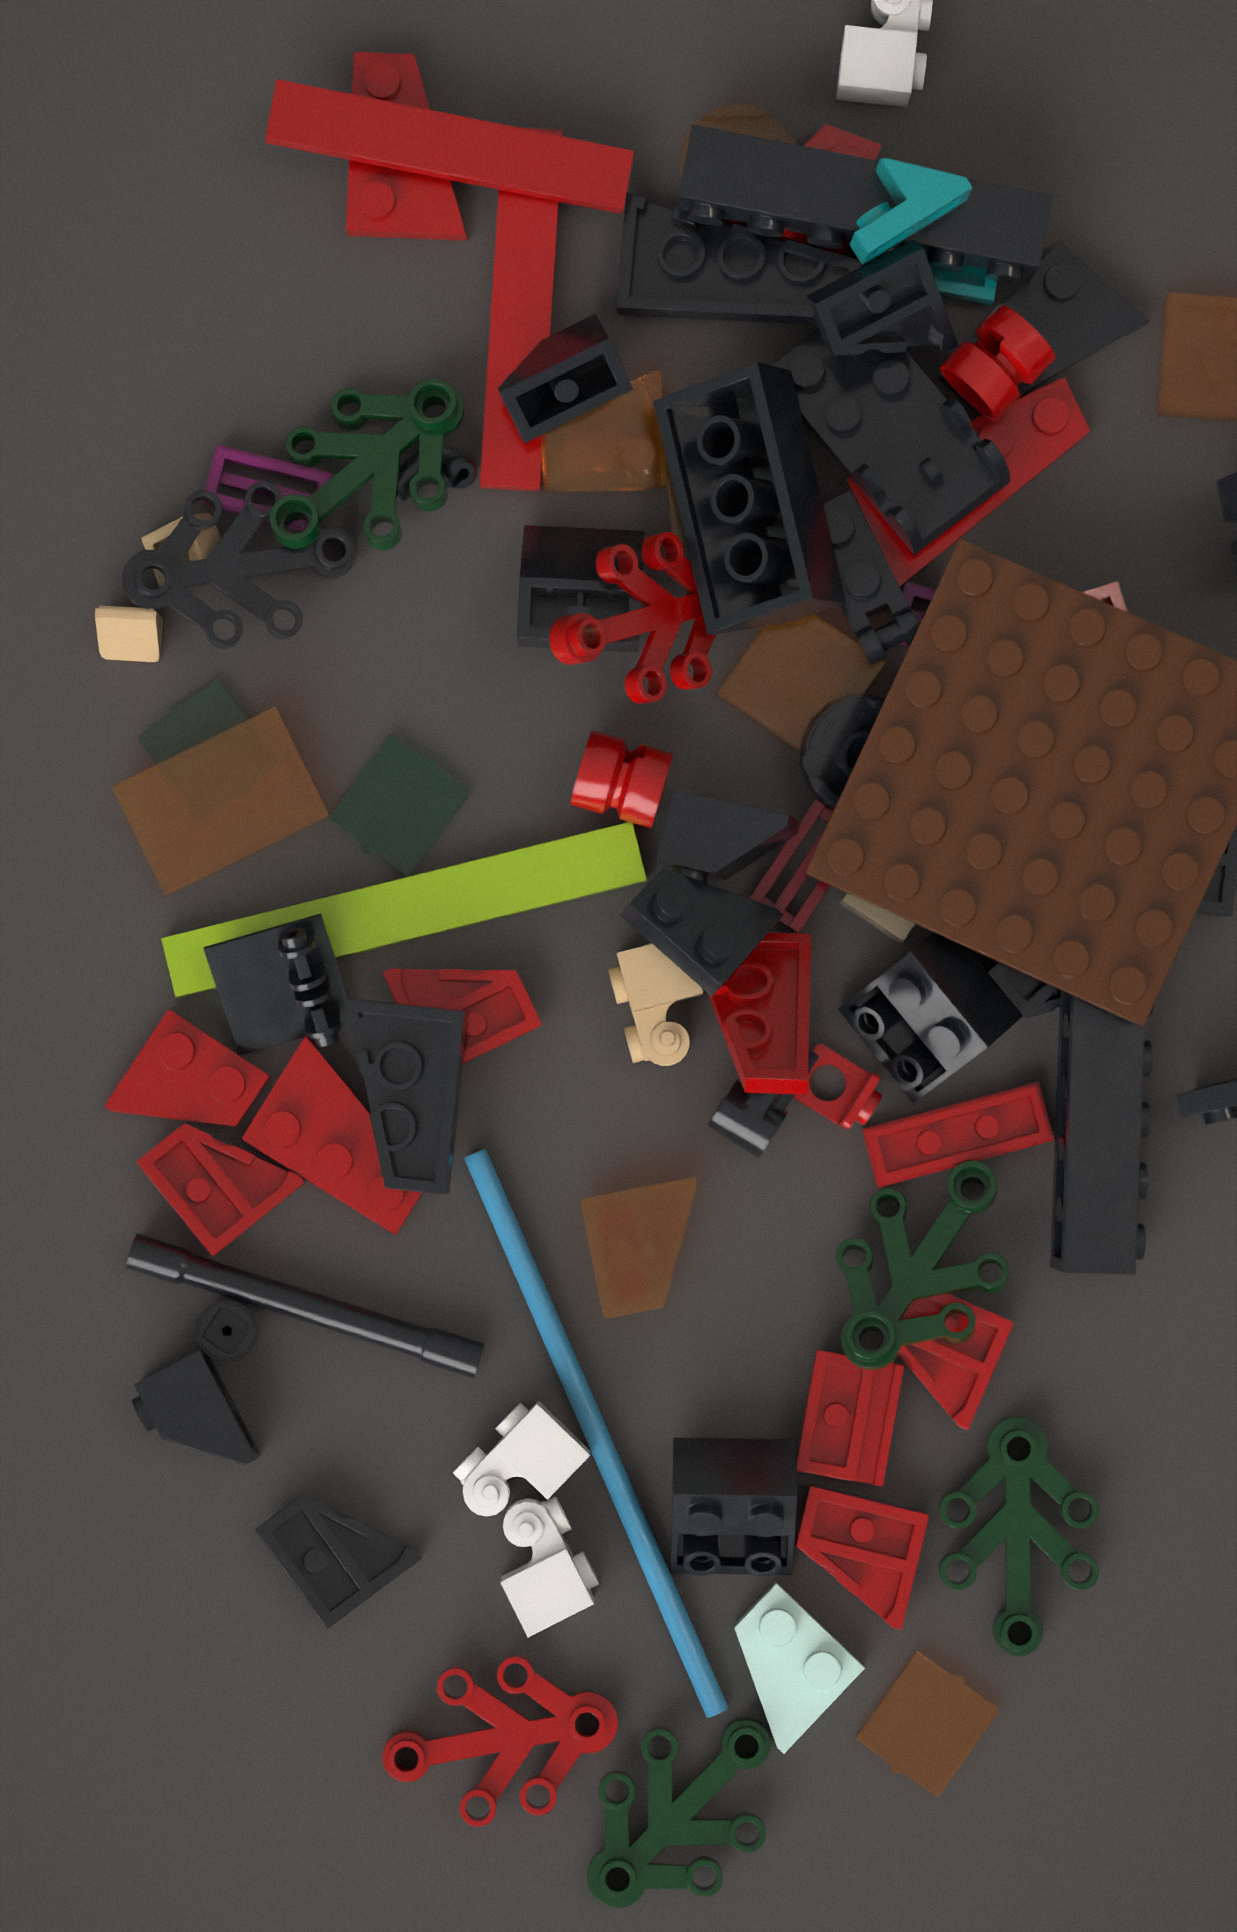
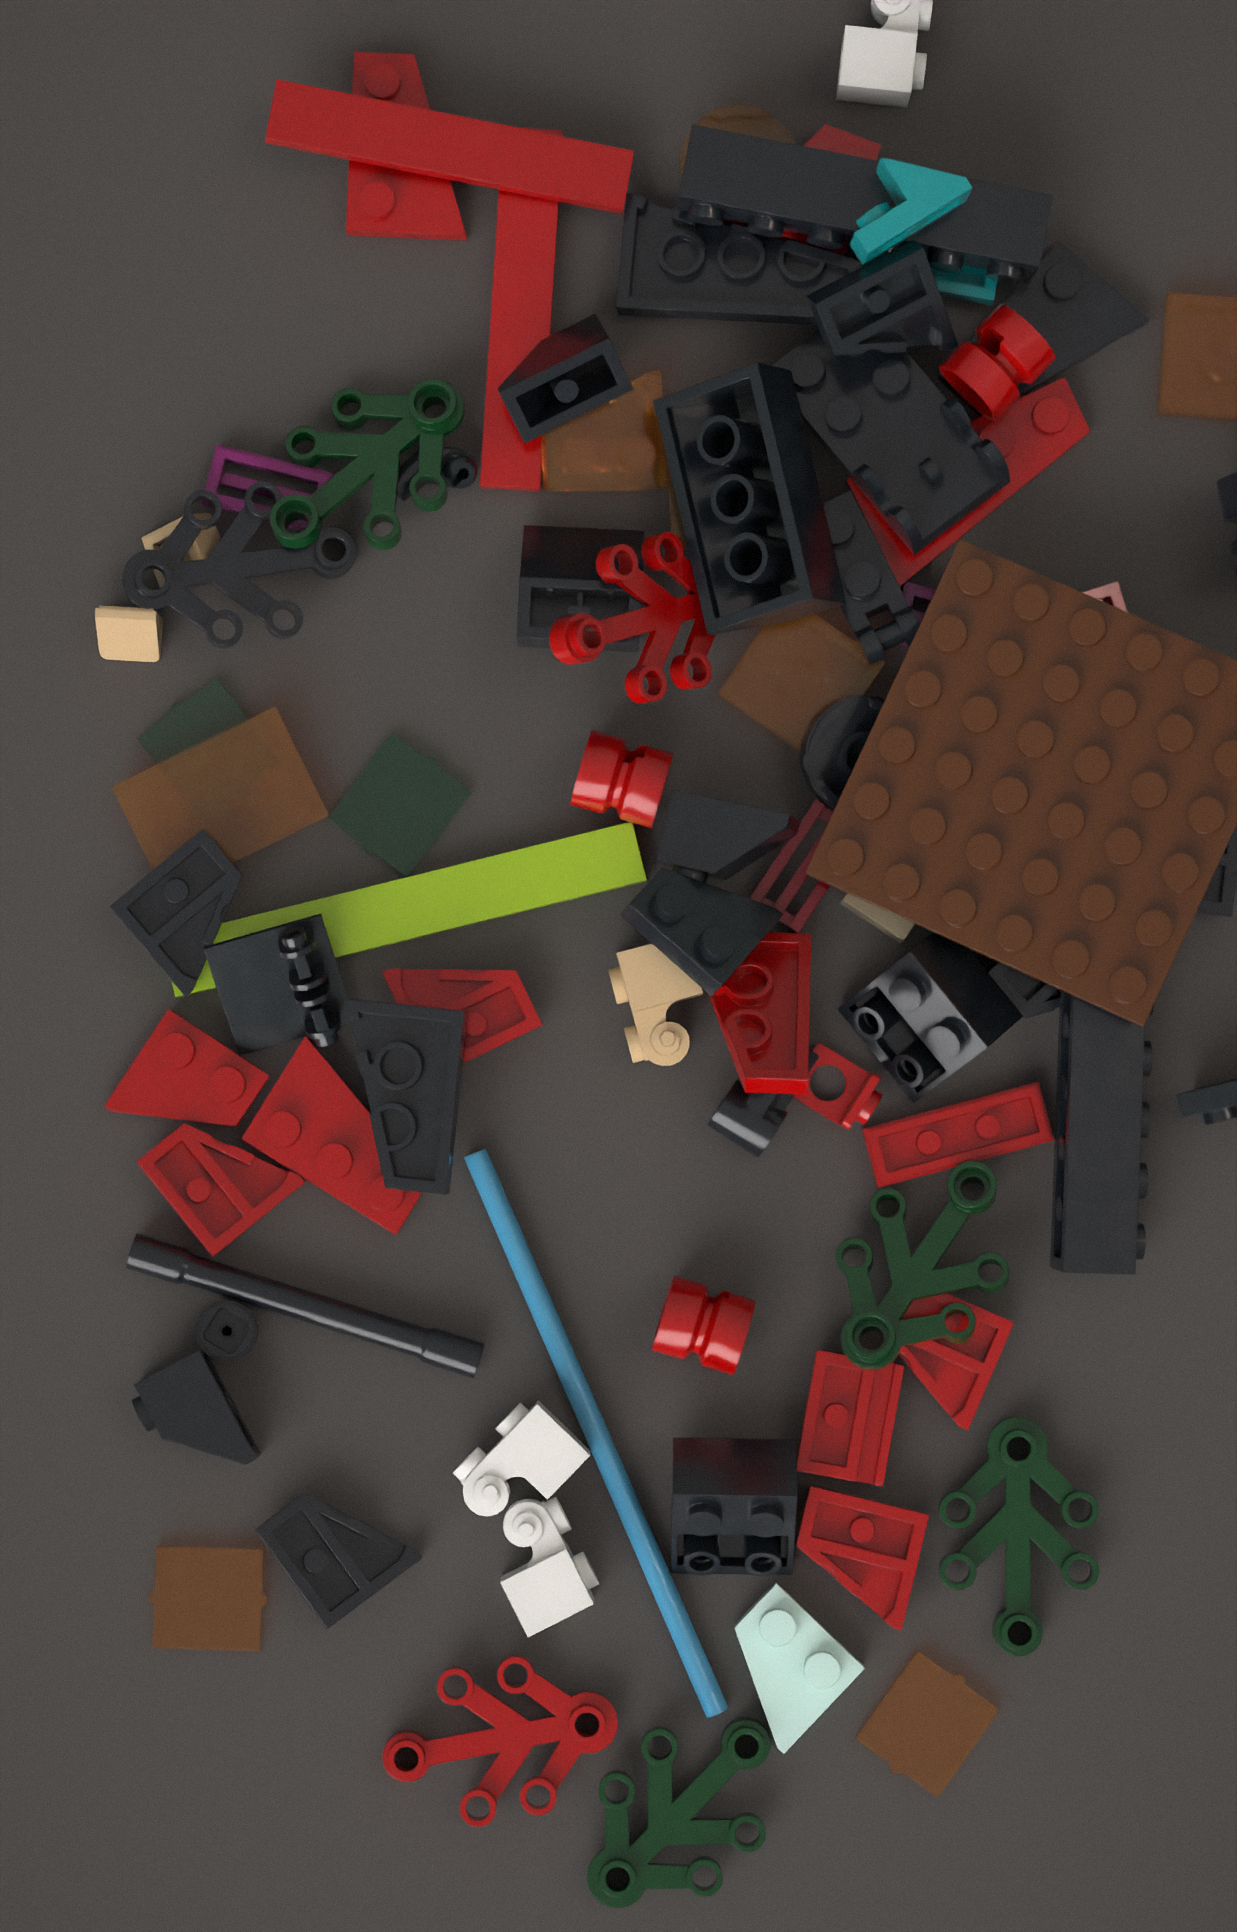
clear orange wing [580,1176,697,1319] -> none
none -> black wing [109,828,243,997]
none -> clear orange piece [148,1546,268,1651]
none -> red wheel [651,1275,756,1375]

